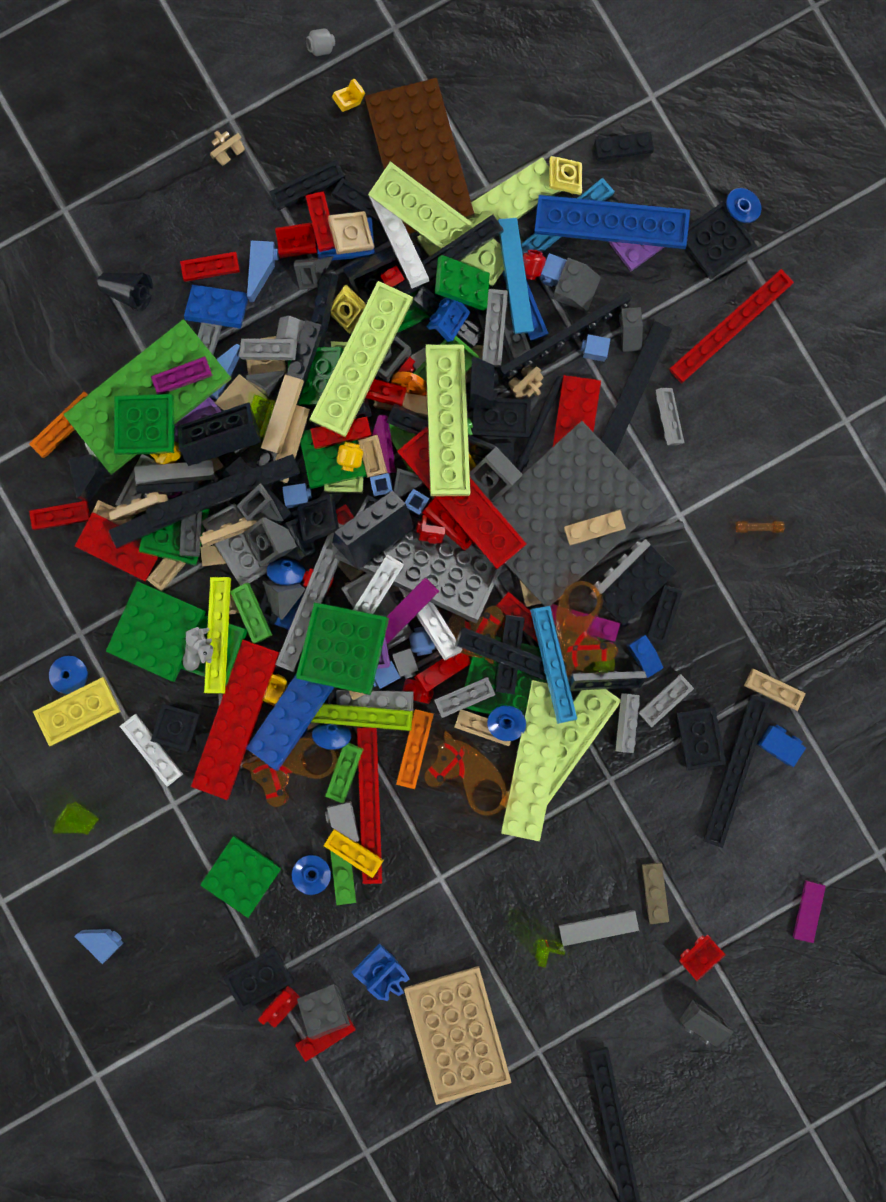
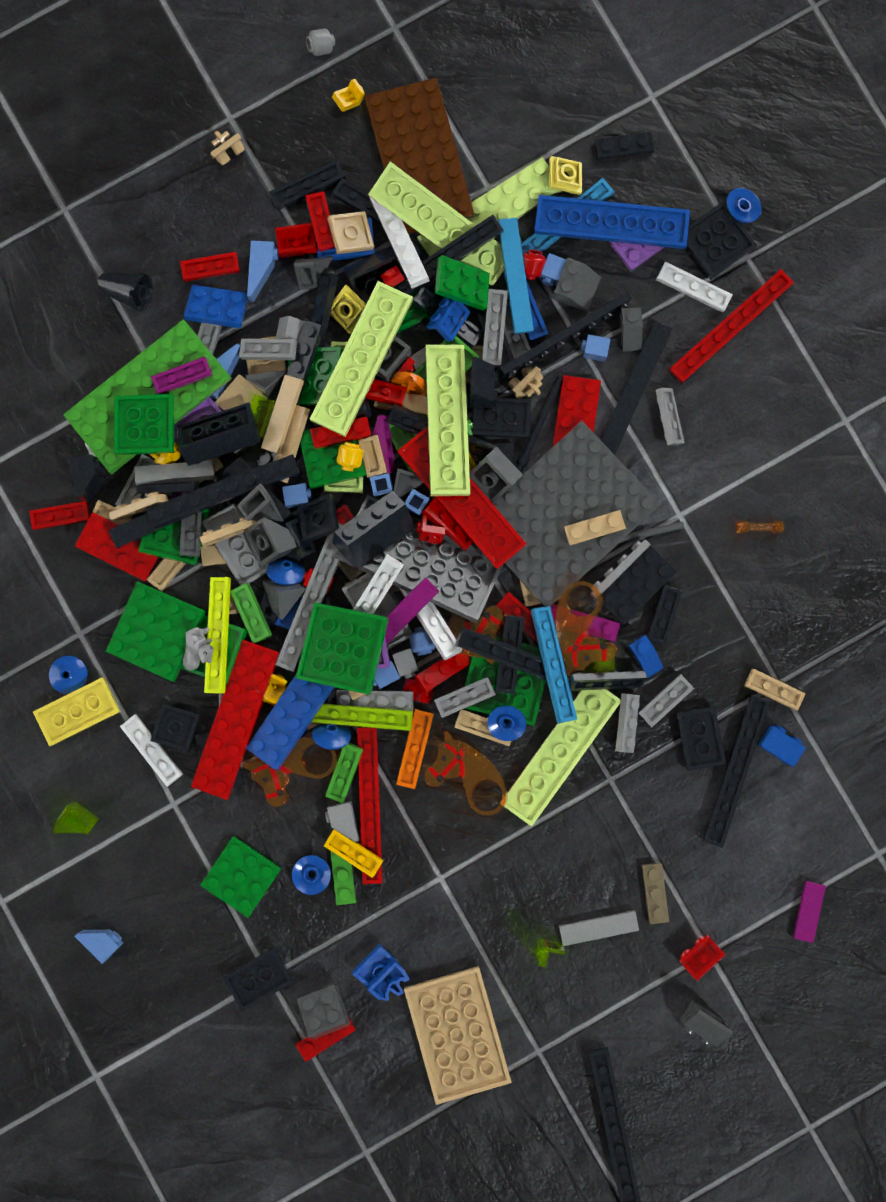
orange plate [29,391,88,458] -> none
red bracket [258,985,300,1028] -> none
yellowish green plate [501,680,563,841] -> none
none -> white tile [656,262,733,313]

